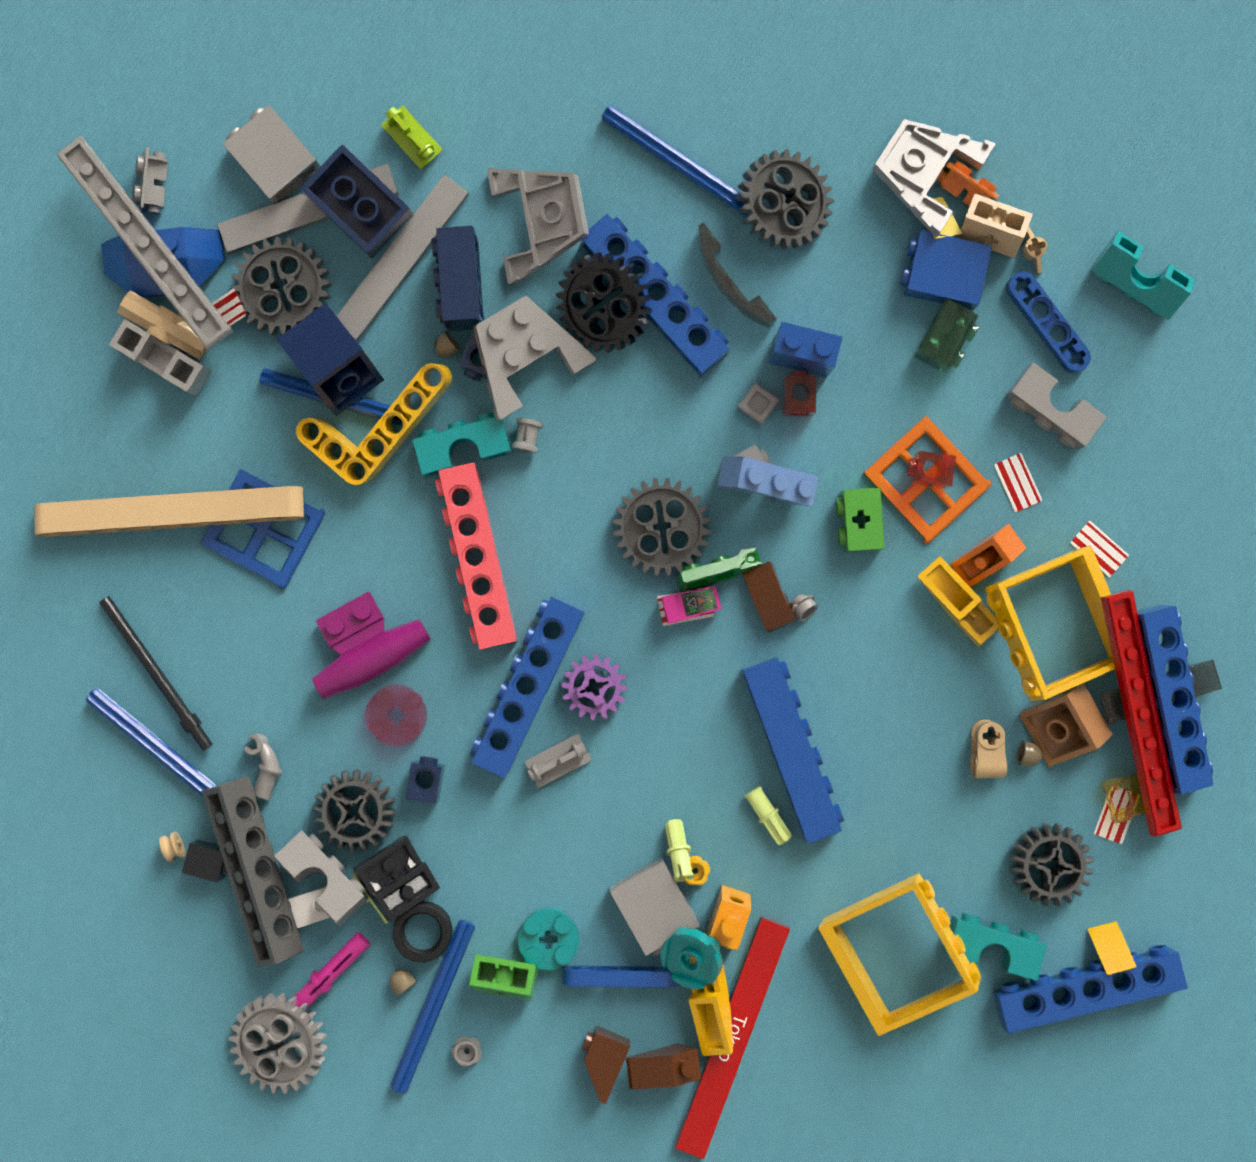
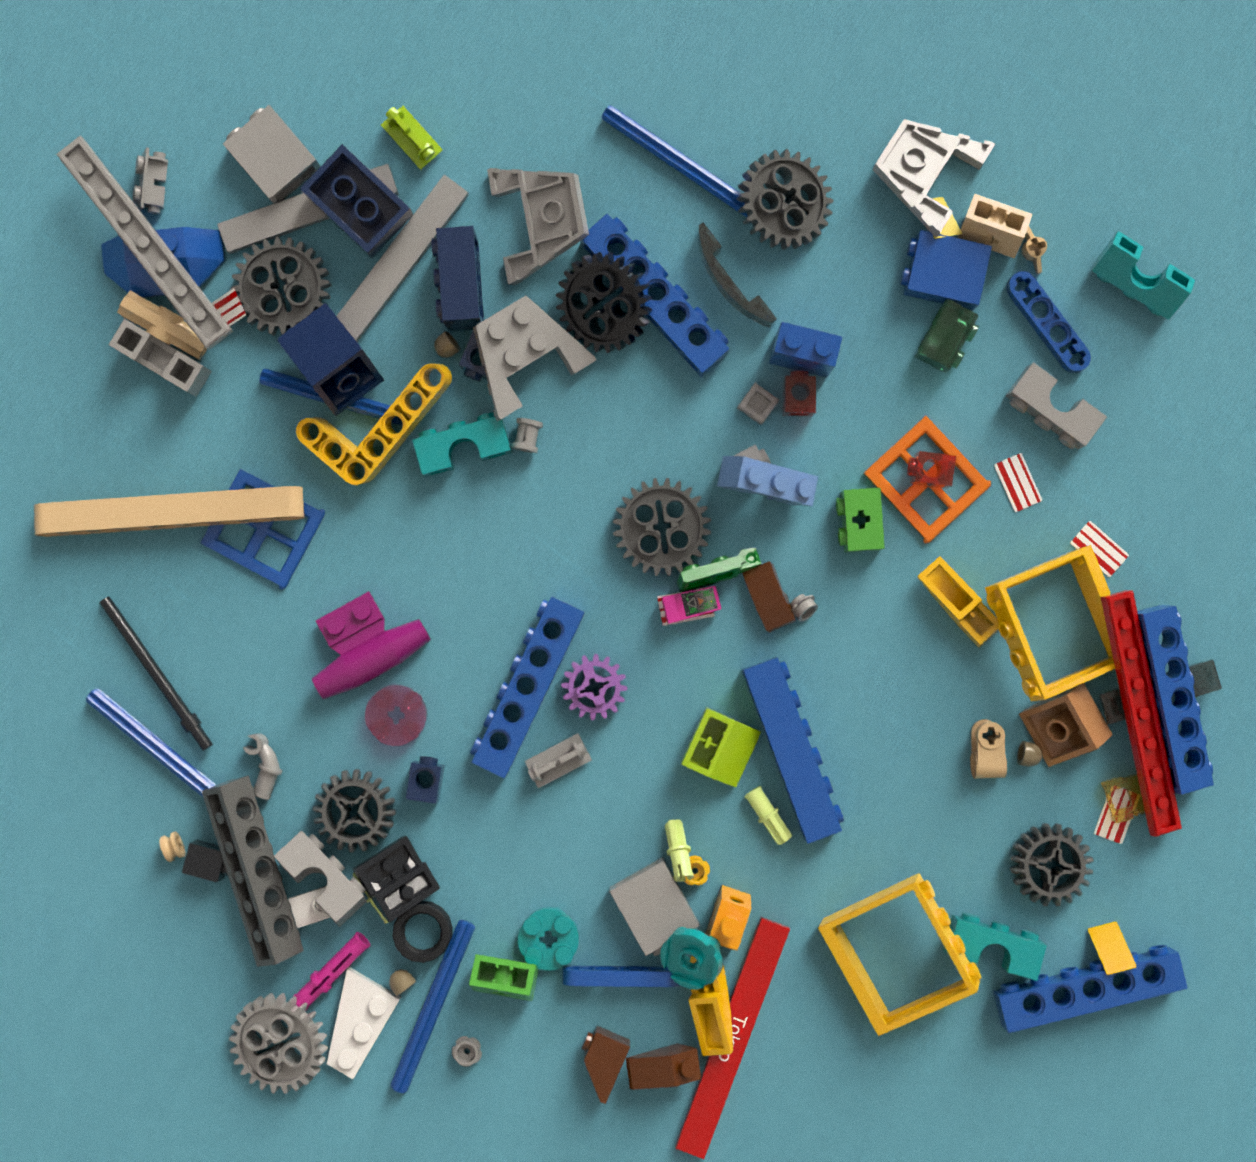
coral brick [435,462,517,650] -> none
orange hinge [936,161,999,206] -> none
orange slope [950,523,1026,587] -> none
none -> white wing [327,967,401,1079]
none -> lime slope [681,707,761,787]

